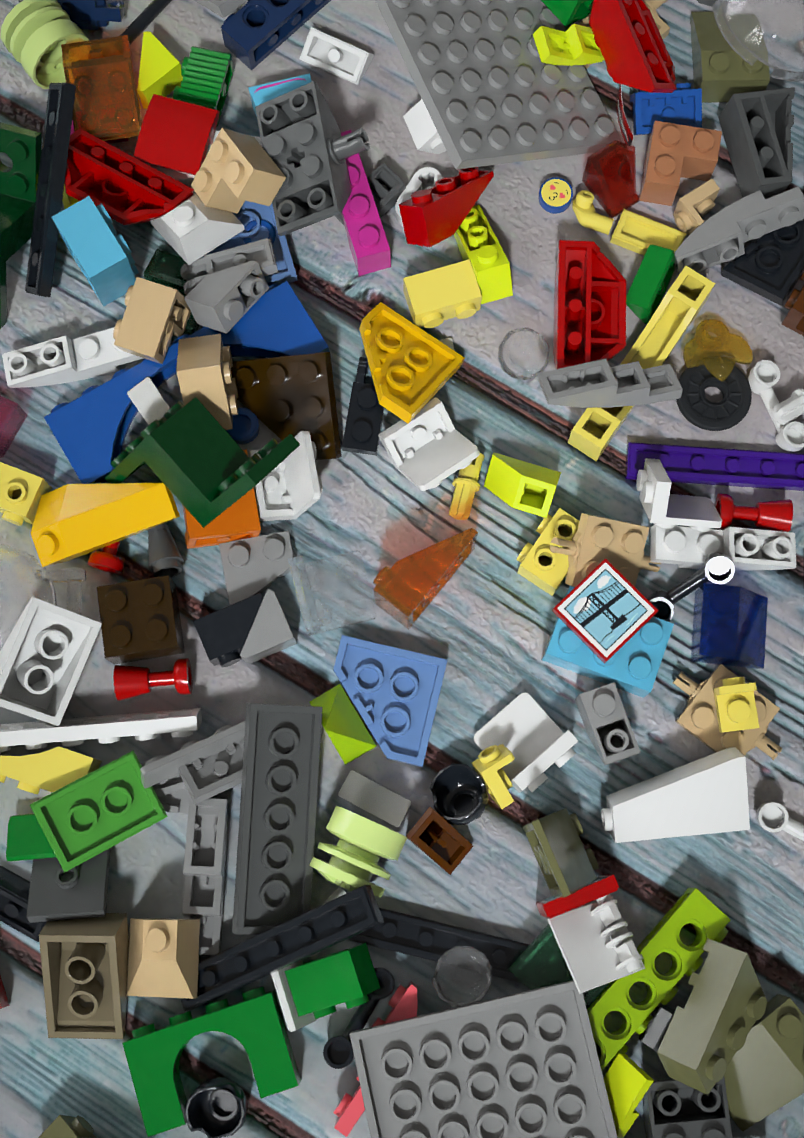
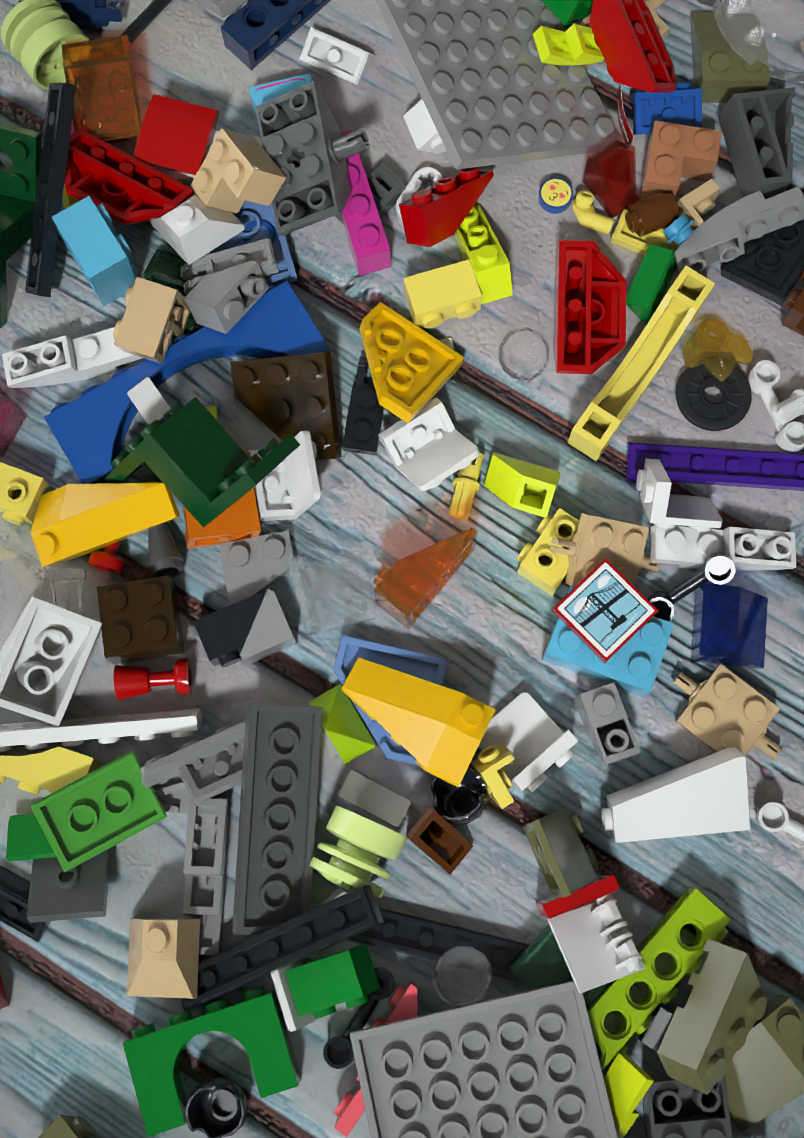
dark tan slope [39,913,129,1039] -> none
neon yellow slope [137,31,183,109] -> none
green brick [173,46,234,127] -> none
tan brick [176,334,238,430] -> none
blue tile [225,408,260,444] -> none
light grey slope [537,359,683,408] -> none
light yellow bracket [713,677,759,733] -> none
red piece [715,493,793,532] -> none
none -> yellow wedge [342,657,496,787]
none -> reddish brown brick [625,192,679,237]
none -> dark azure plate [663,213,694,245]

